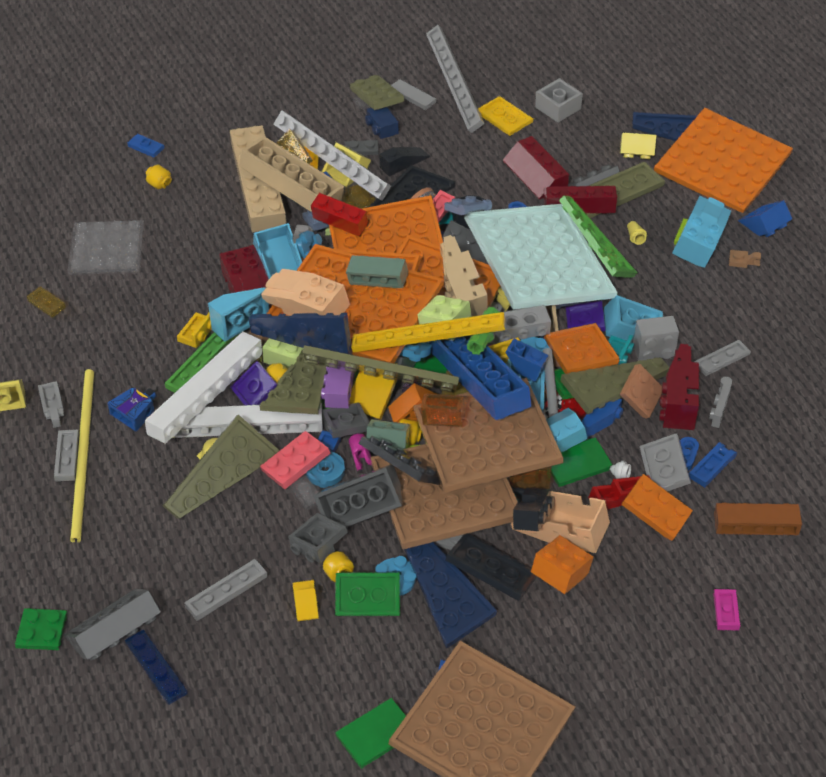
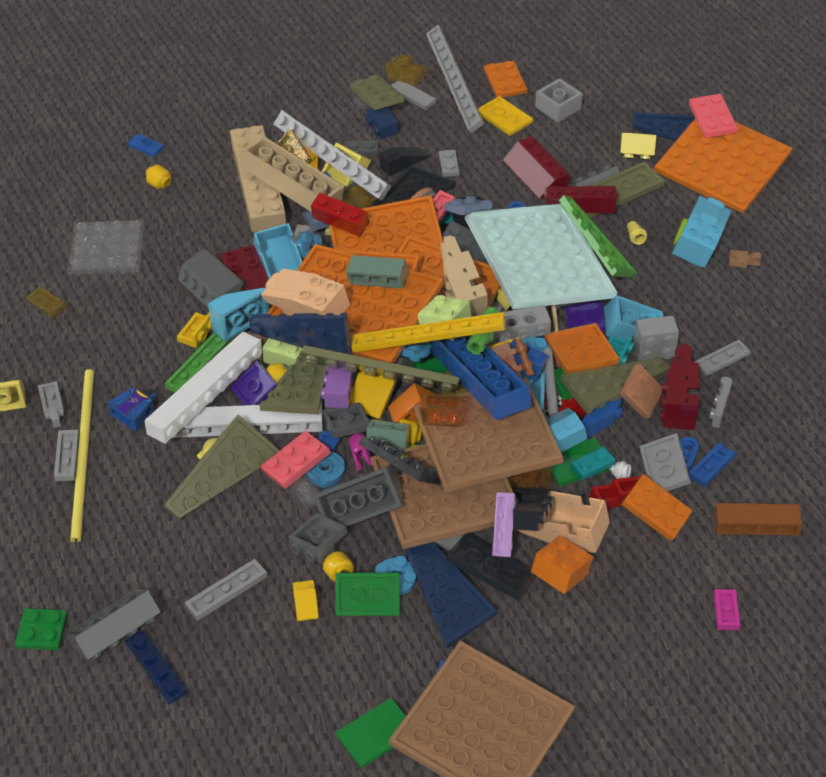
blue slope [738,200,792,237] -> none
none -> dark grey slope [178,249,243,308]
none -> clear yellow plate [385,55,428,85]
none -> light grey plate [439,150,459,177]
none -> orange plate [483,61,527,98]
none -> dark orange plate [490,337,534,379]
none -> lavender plate [492,493,516,557]
none -> teal plate [571,447,616,481]
none -> coral plate [689,94,738,138]

